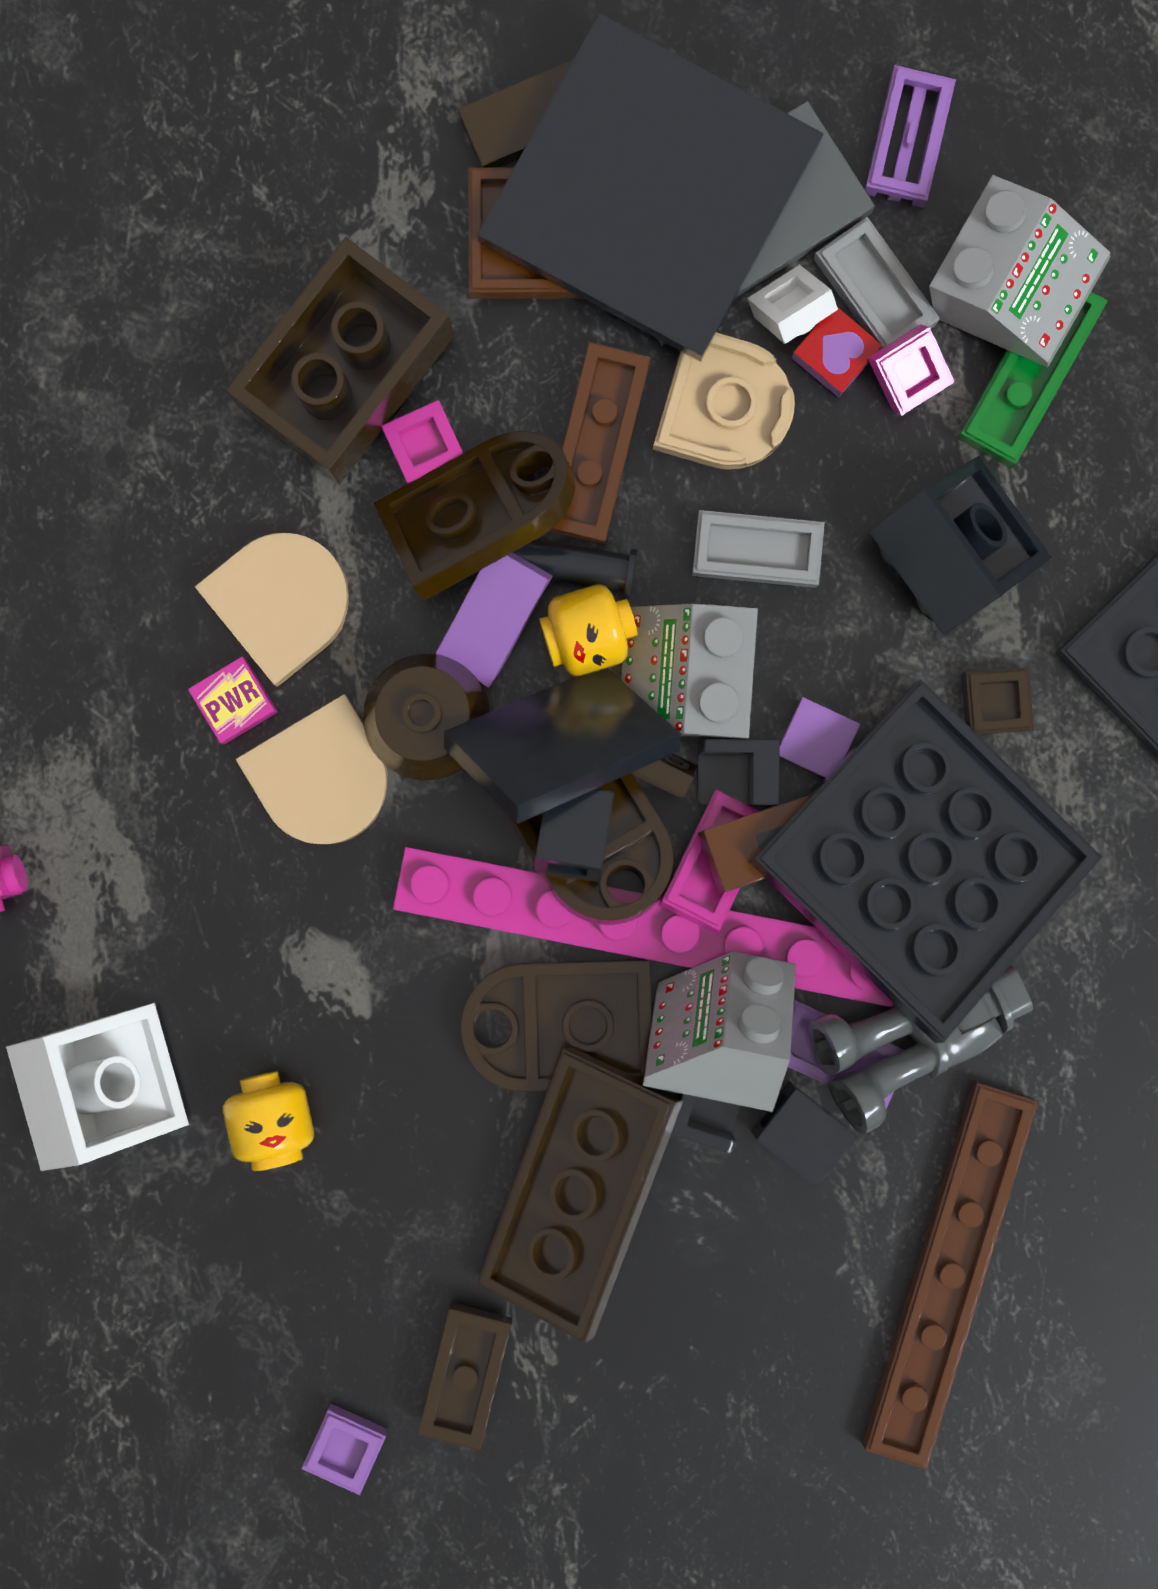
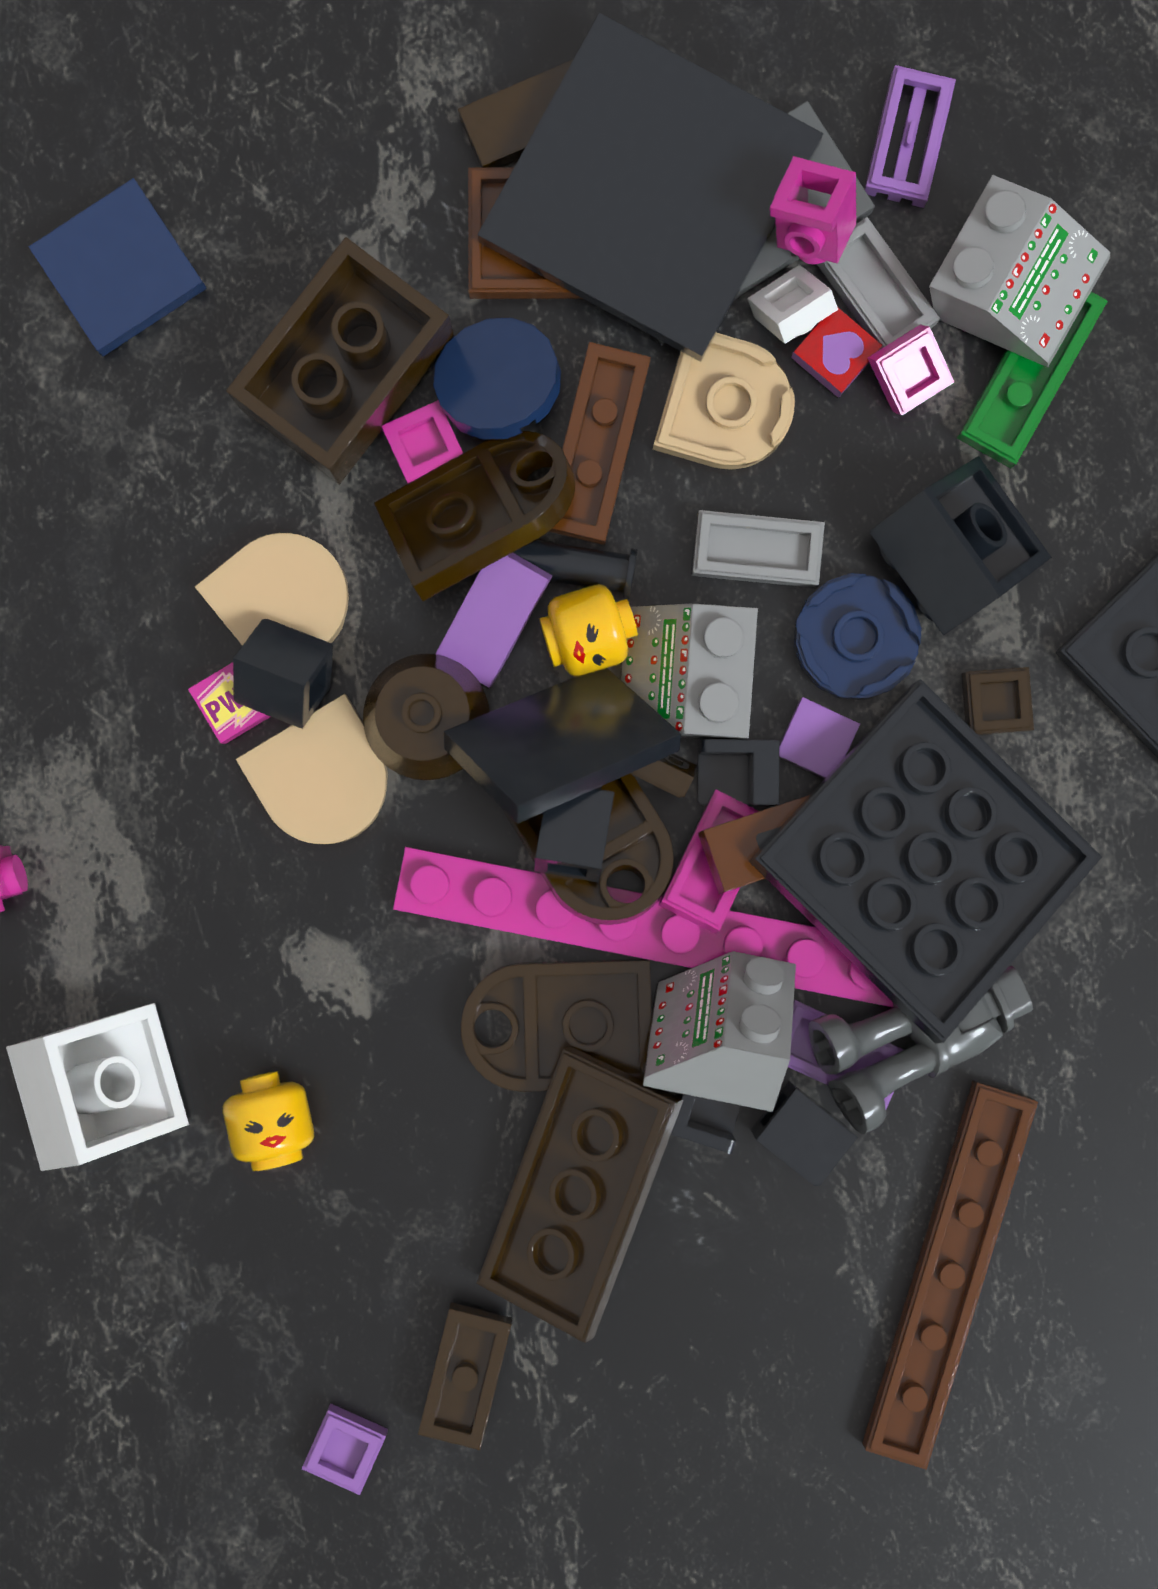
none -> dark blue tile [28,178,207,357]
none -> black panel [233,619,333,729]
none -> dark blue tile [433,318,561,440]
none -> dark pink brick [770,156,856,264]
none -> dark blue tile [794,573,922,700]

